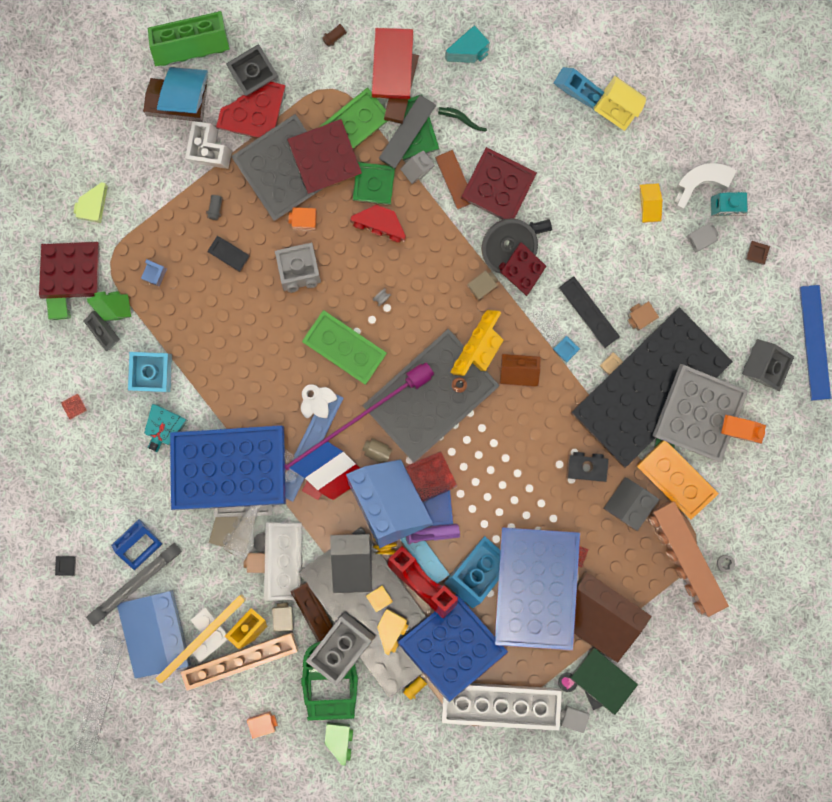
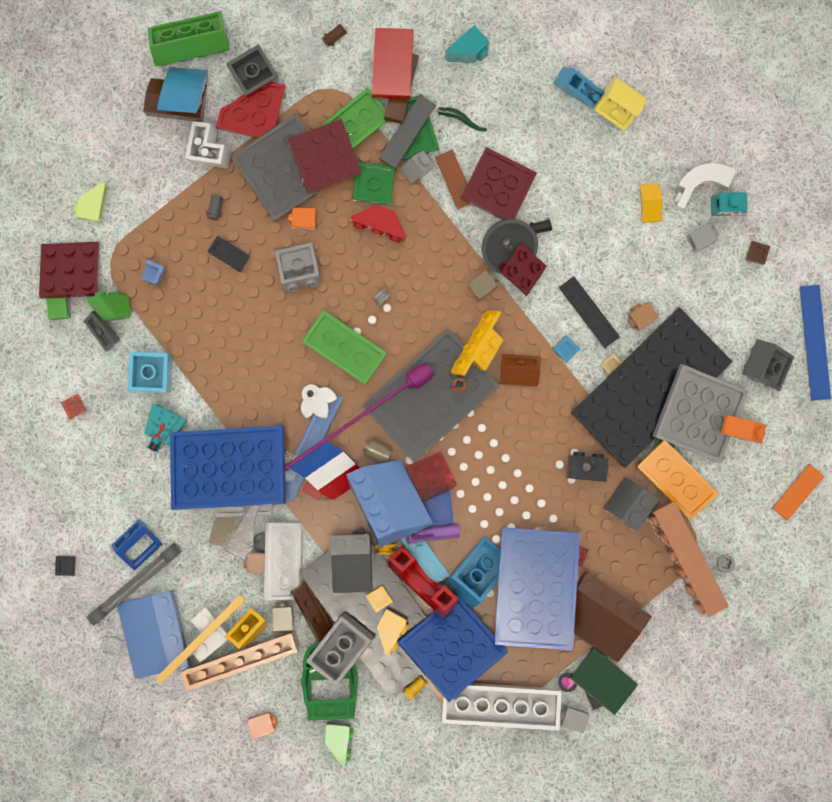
none -> orange tile [772,464,824,520]

